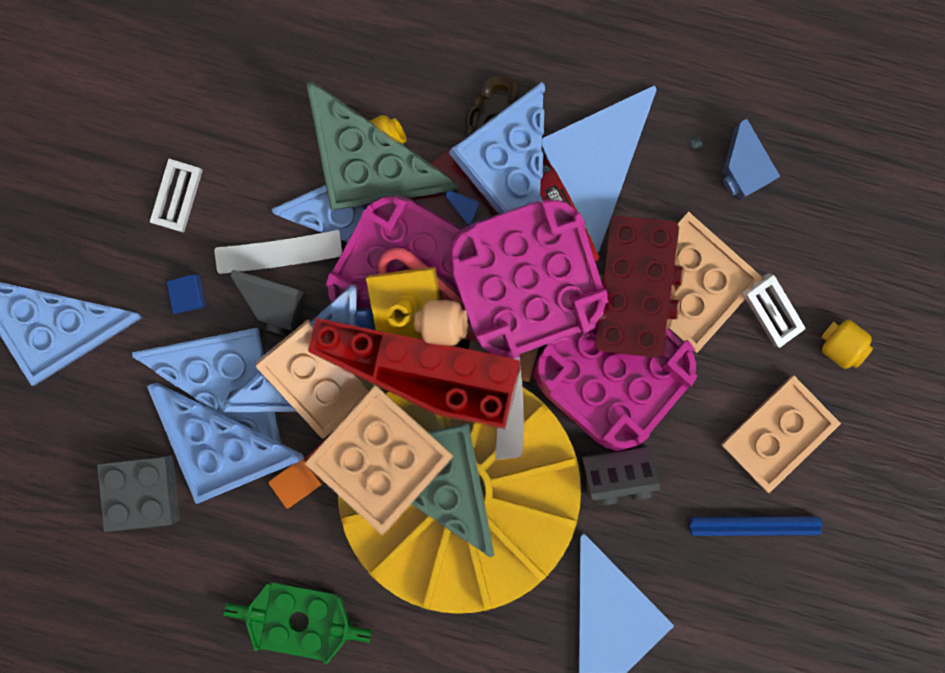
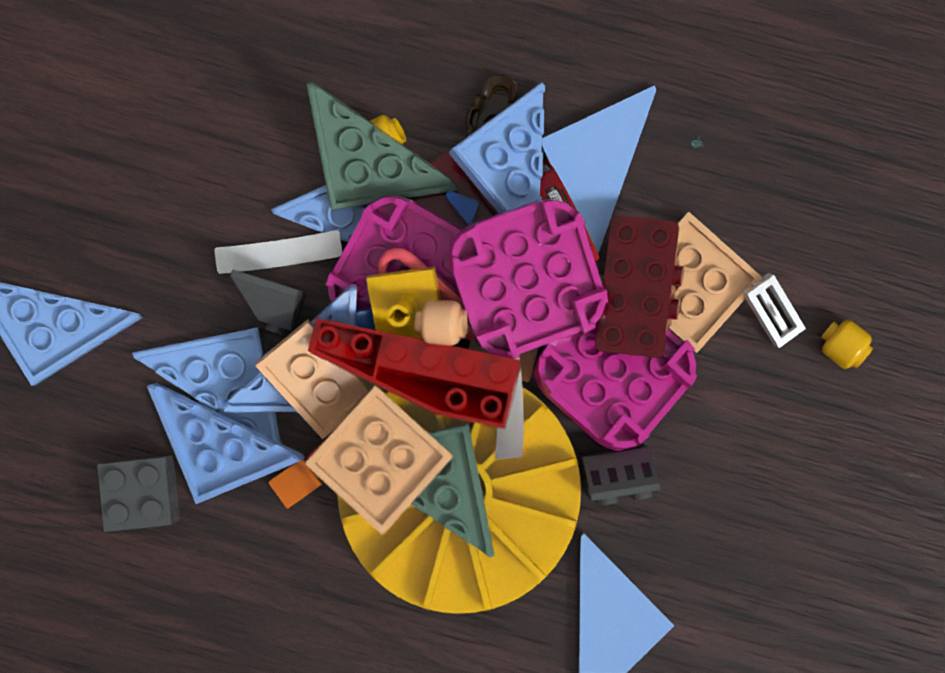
white tile [150,159,203,233] -> none
blue slope [167,274,206,314] -> none
green plate [224,582,372,664] -> none
blue axle [689,516,822,536] -> none
light nougat plate [720,375,841,493] -> none
medium blue slope [723,118,780,200] -> none

